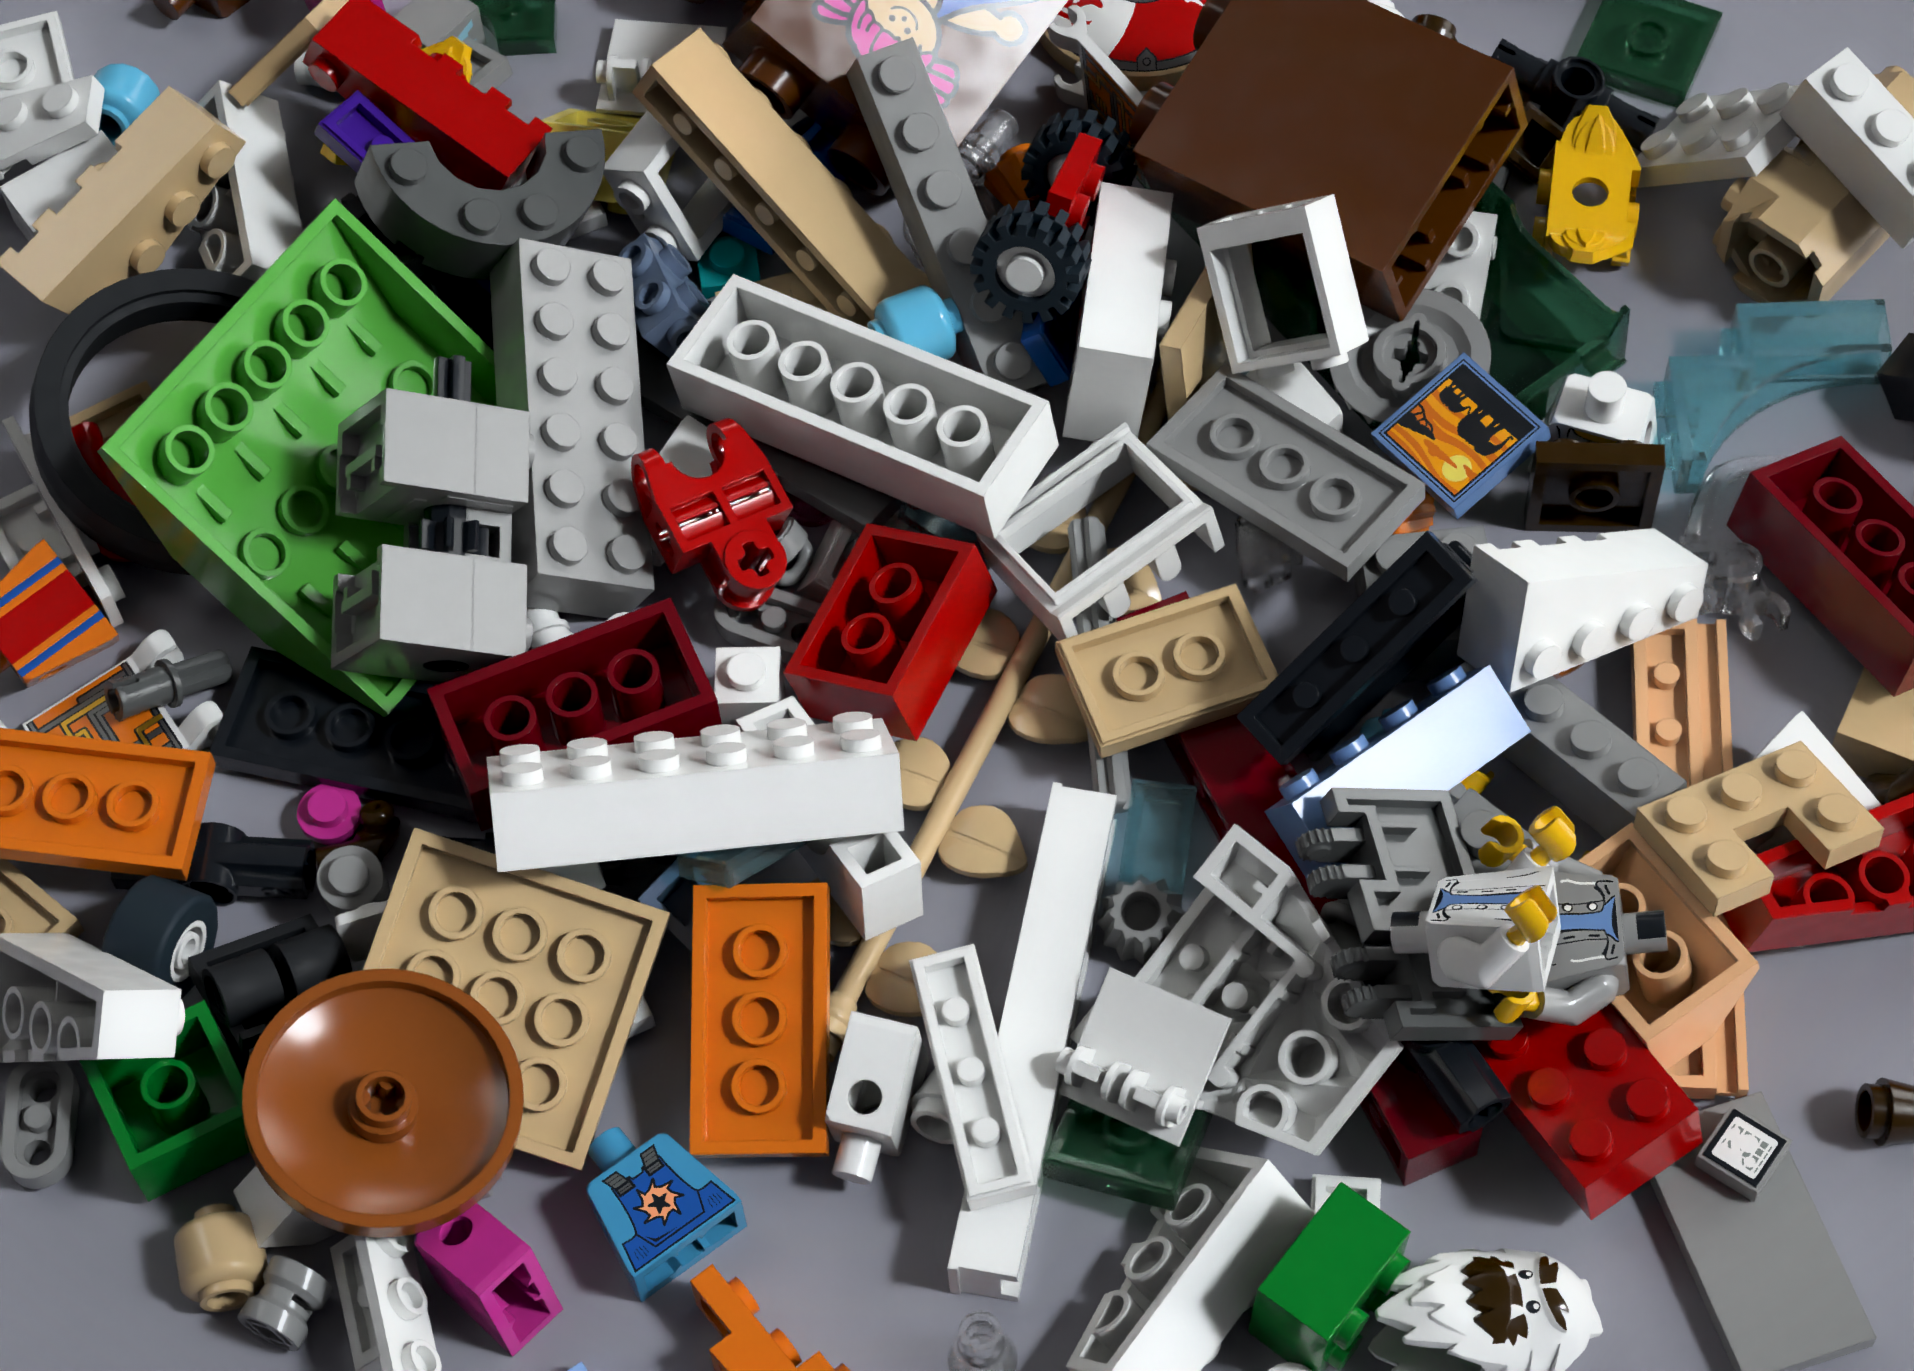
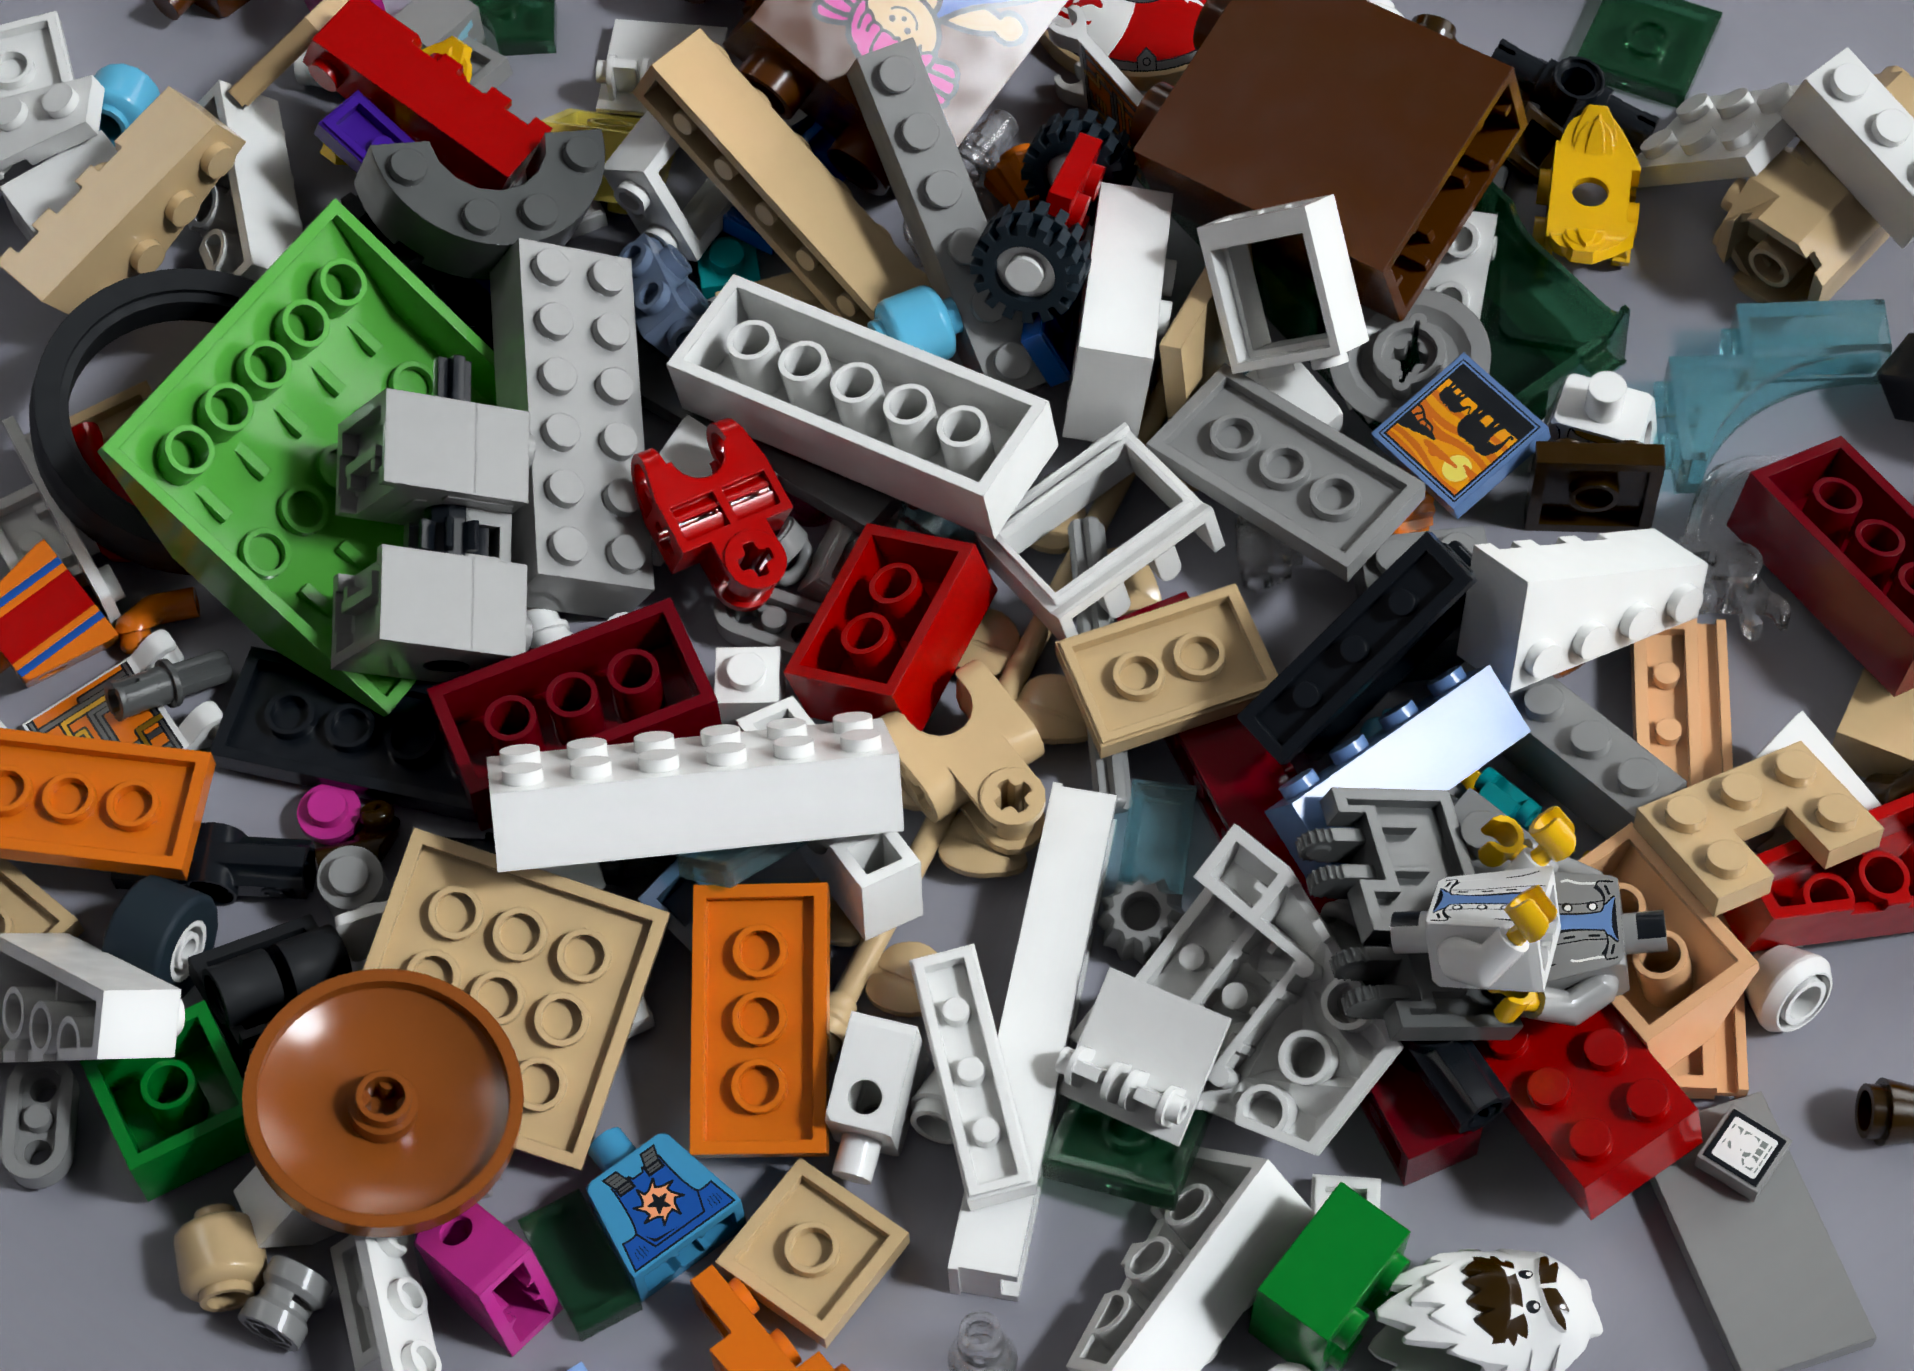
none -> orange arm [115,587,200,654]
none -> clear green tile [518,1188,643,1342]
none -> tan plate [715,1157,910,1349]
none -> tan piece [879,660,1046,855]
none -> teal piece [1474,767,1543,831]
none -> white cone [1744,944,1833,1032]

